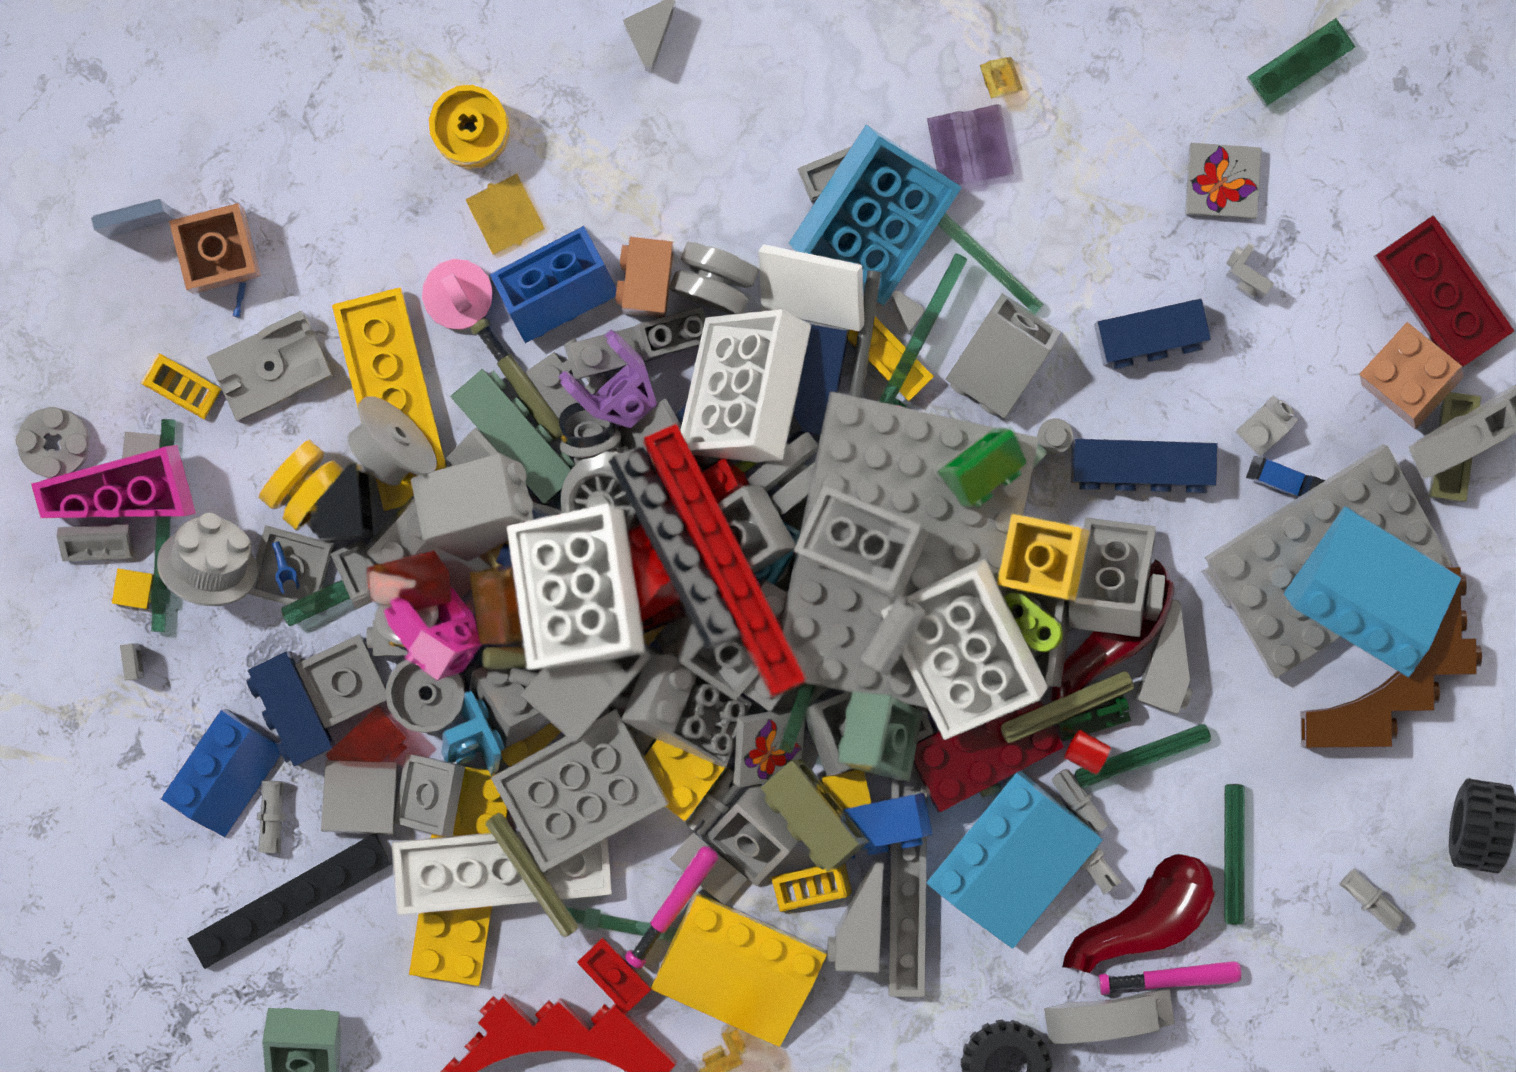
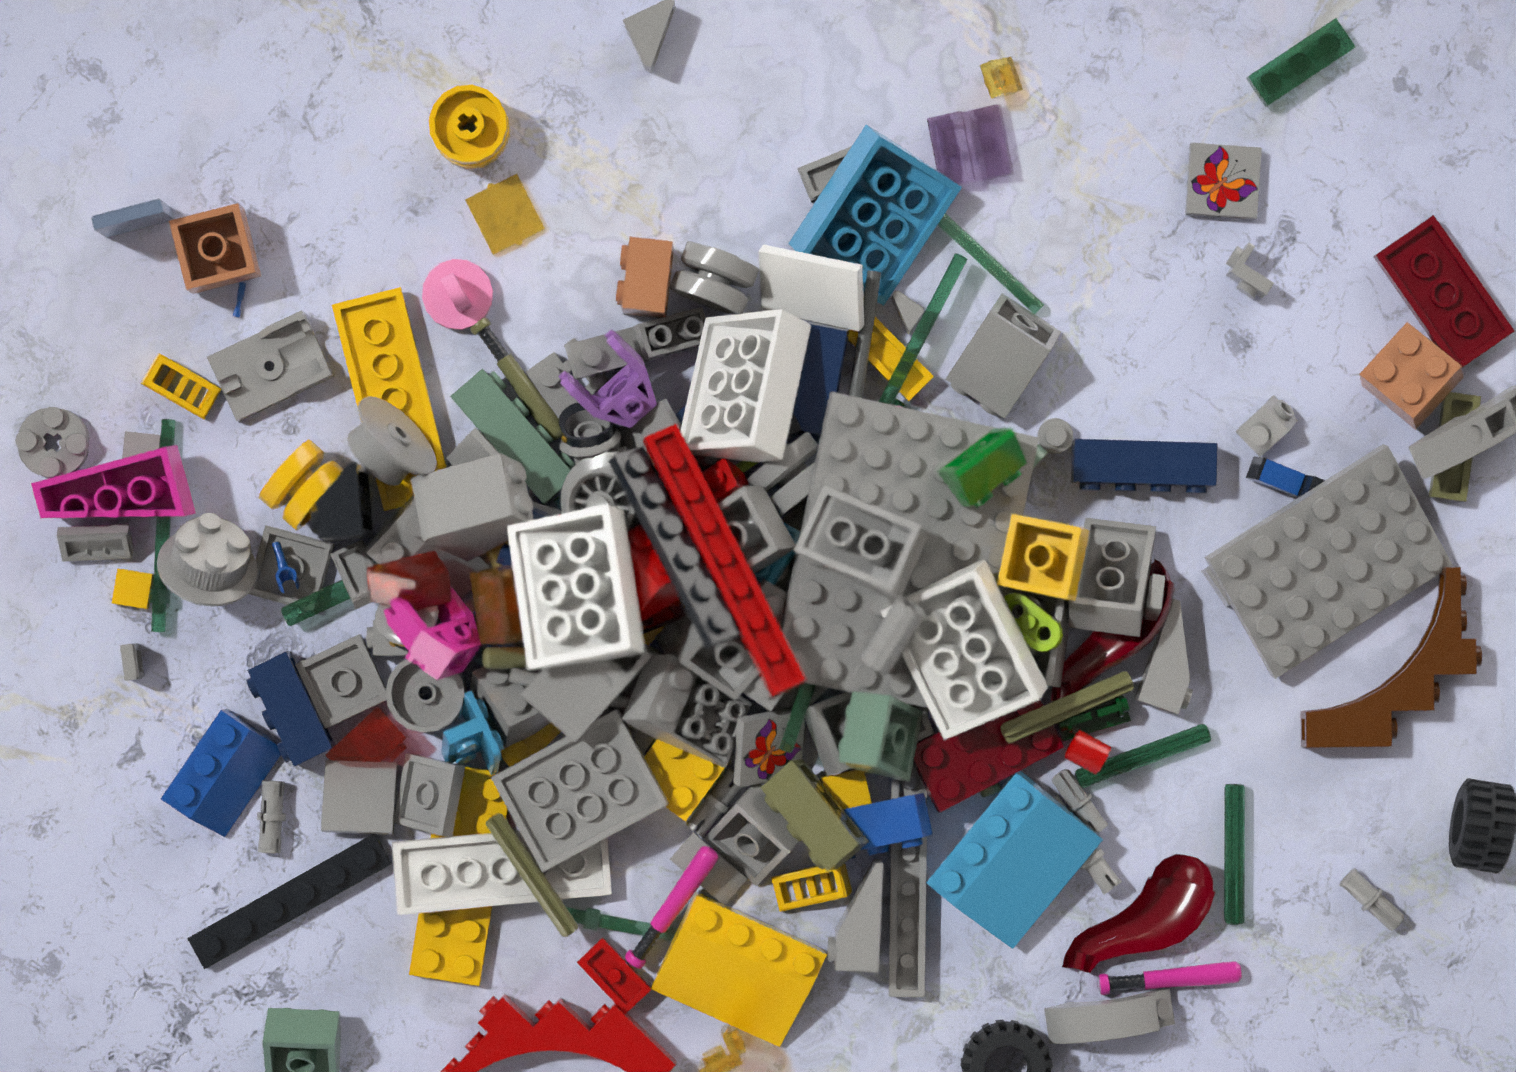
blue slope [490,226,617,343] -> none
dark blue brick [1094,298,1211,370] -> none
dark azure slope [1283,506,1461,677] -> none

